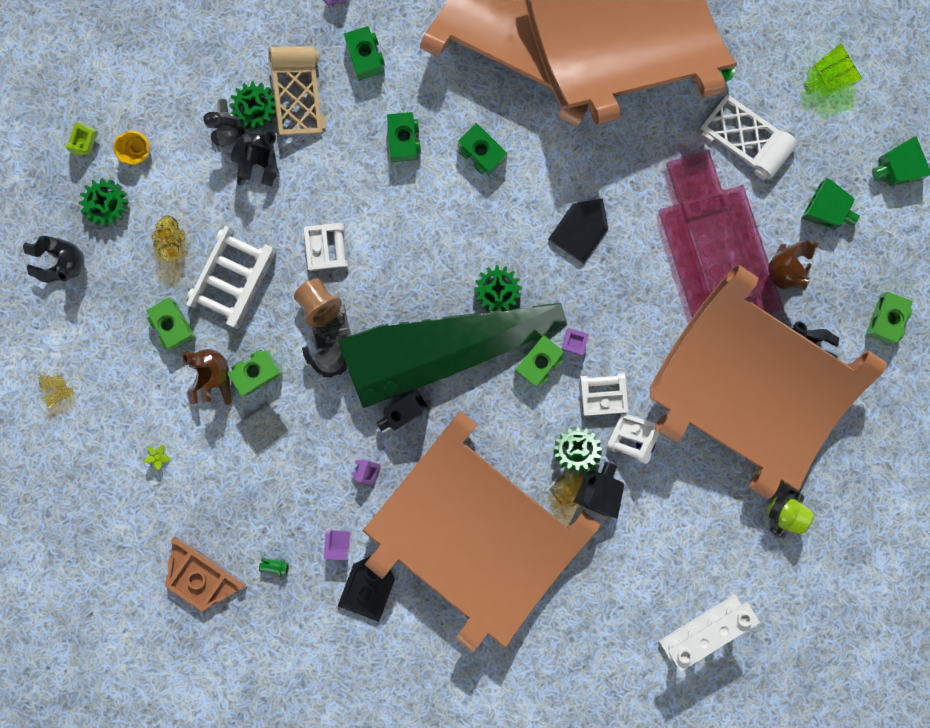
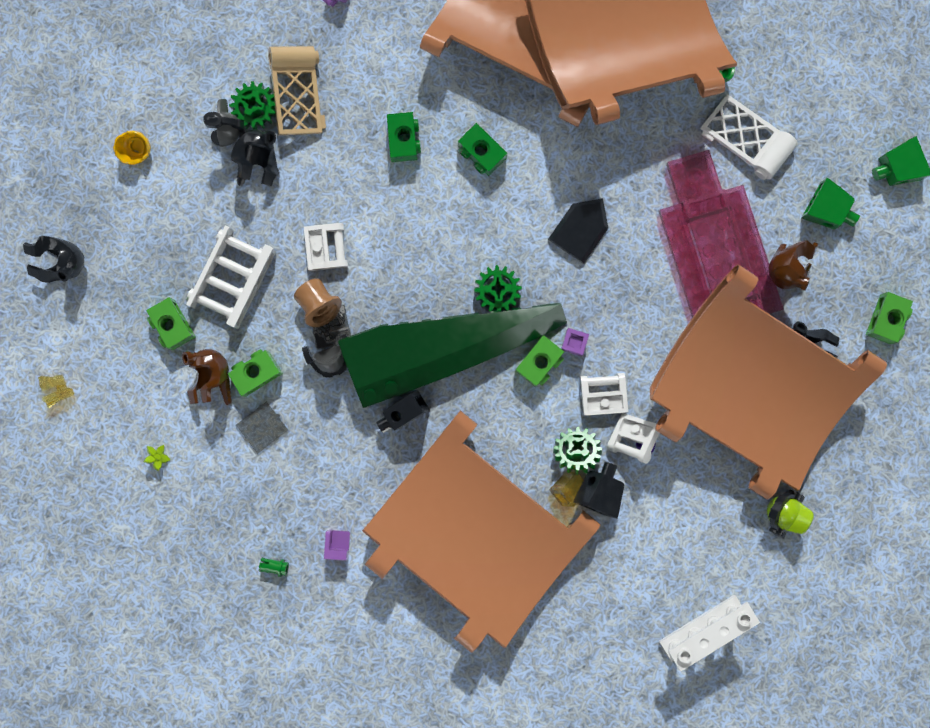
lime plate [65,122,98,156] -> none
green gear [78,178,129,227] -> none
clear yellow head [151,215,186,263] -> none
nougat wing [165,536,246,612] -> none
black tile [338,555,395,622] -> none
green brick [344,26,385,81] -> none
medium lavender tile [351,459,381,486] -> none
clear neon green torso [803,44,863,97] -> none

